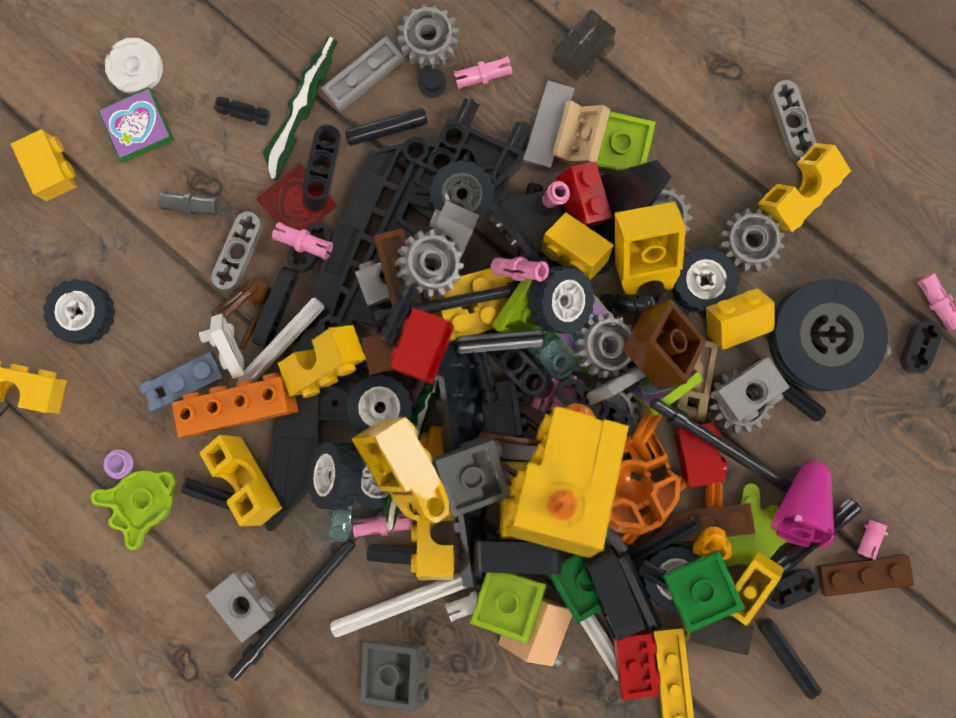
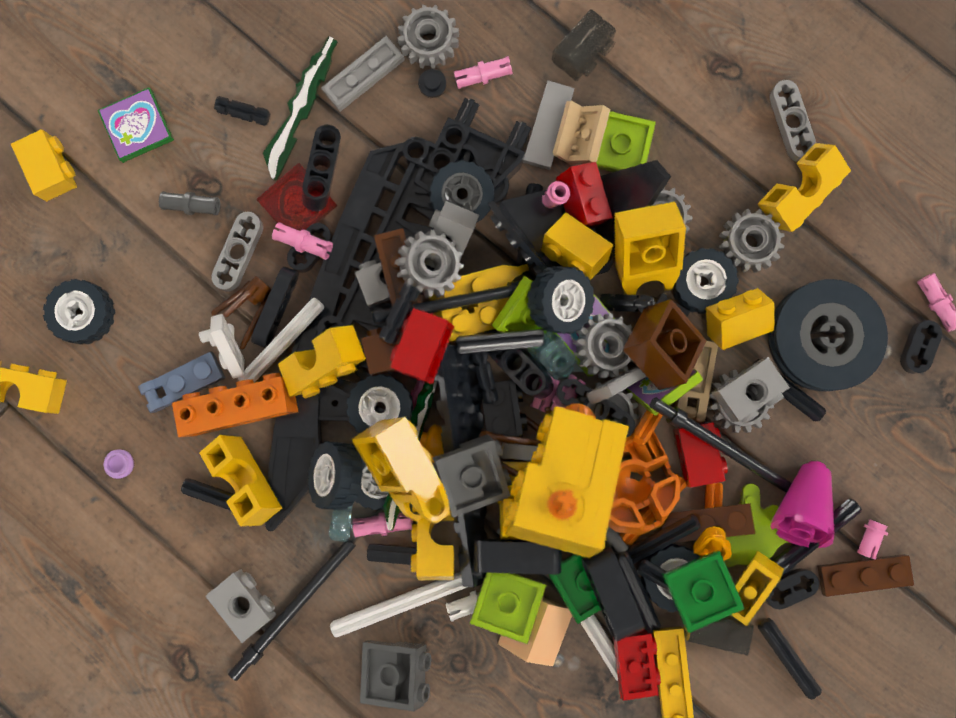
lime tile [91,471,177,551] -> none
white tile [105,37,163,95] -> none
black axle [345,108,427,146] -> none
bright pink pin [491,257,549,282] -> none

